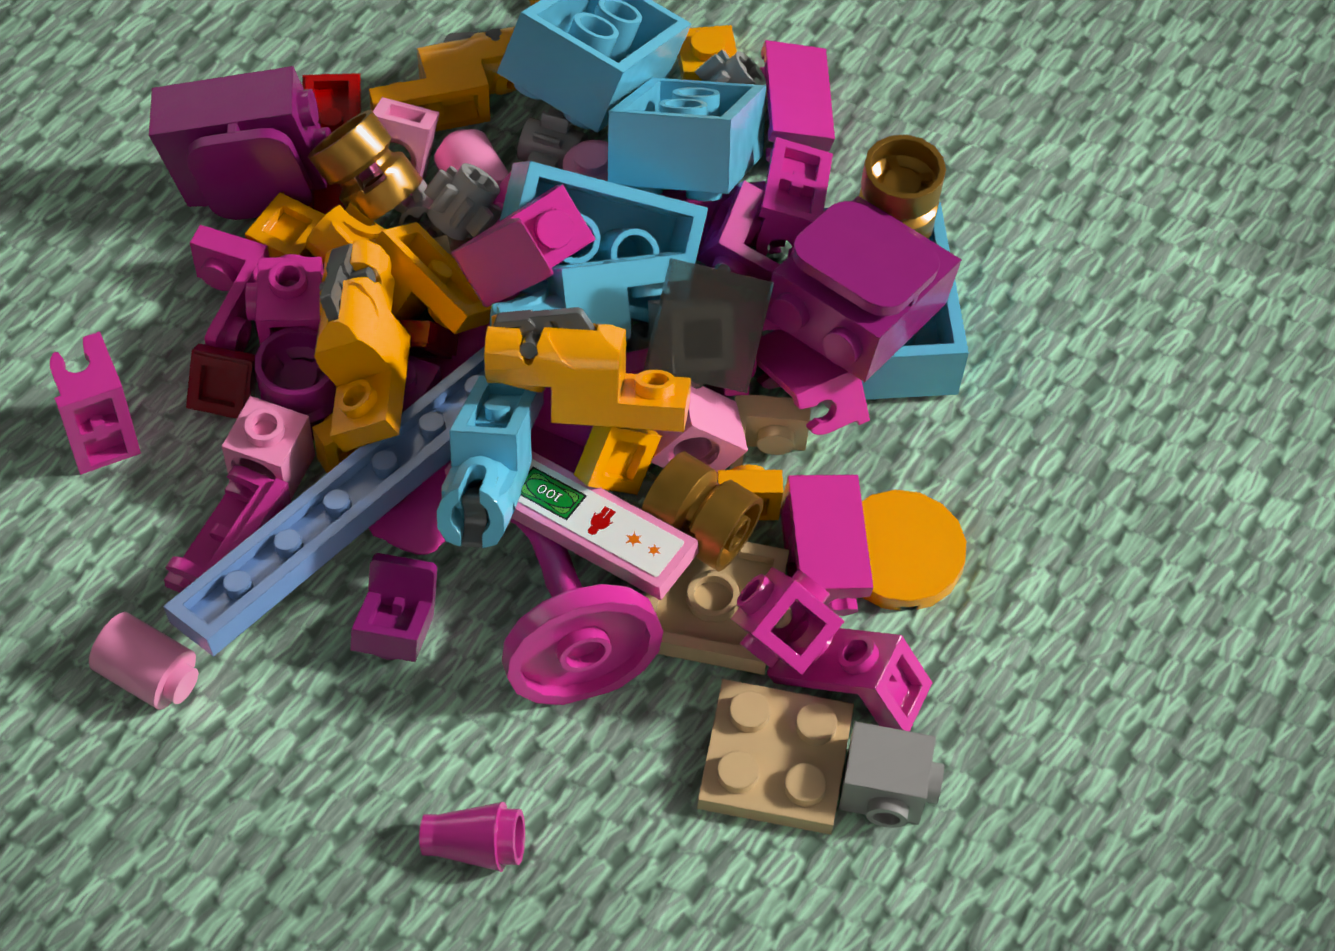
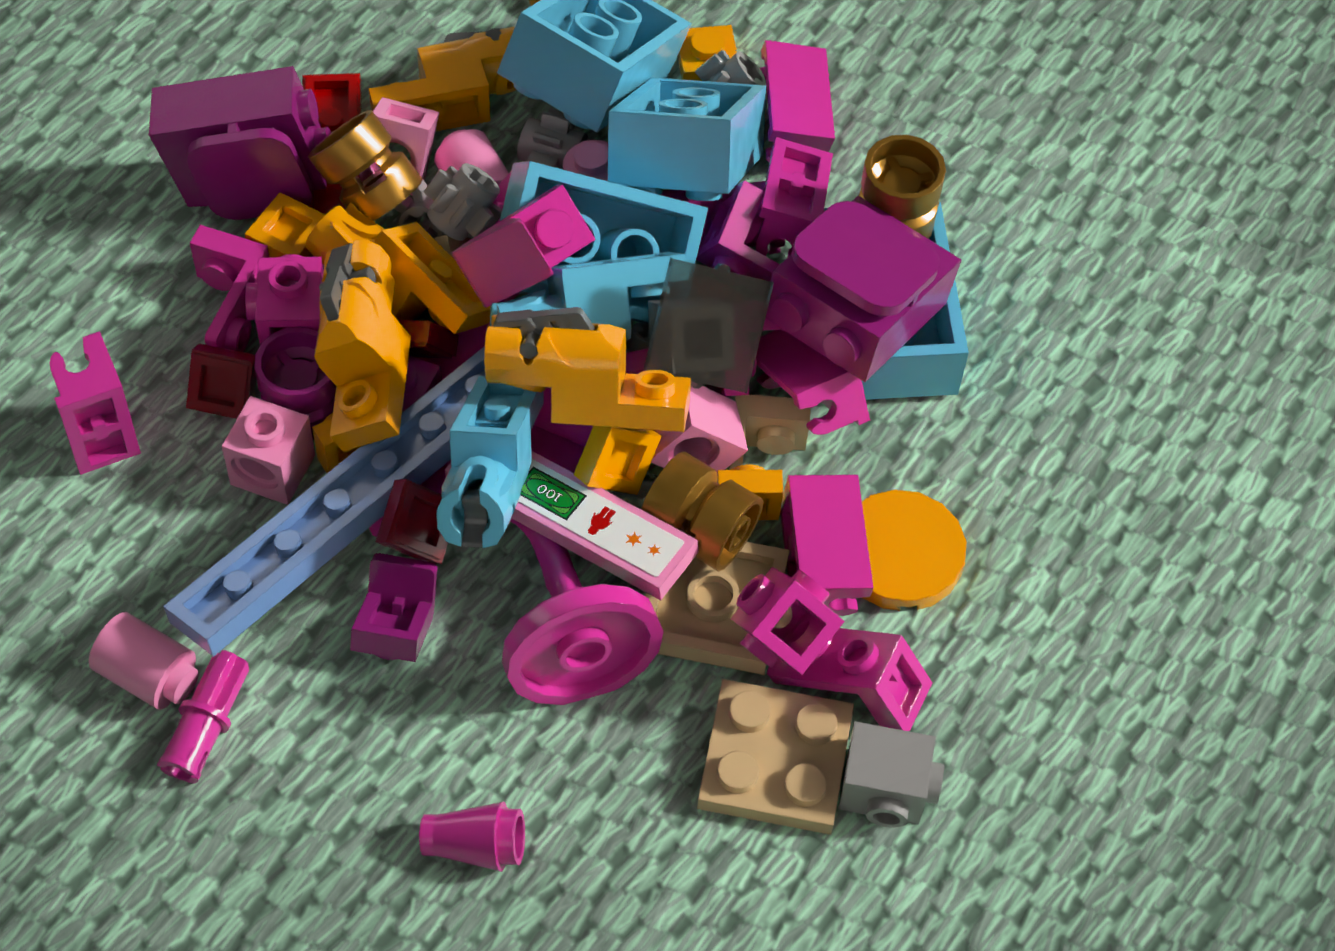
dark pink hinge [164,465,291,593] -> none
none -> dark pink axle [157,650,249,784]
none -> dark red tile [375,479,448,564]

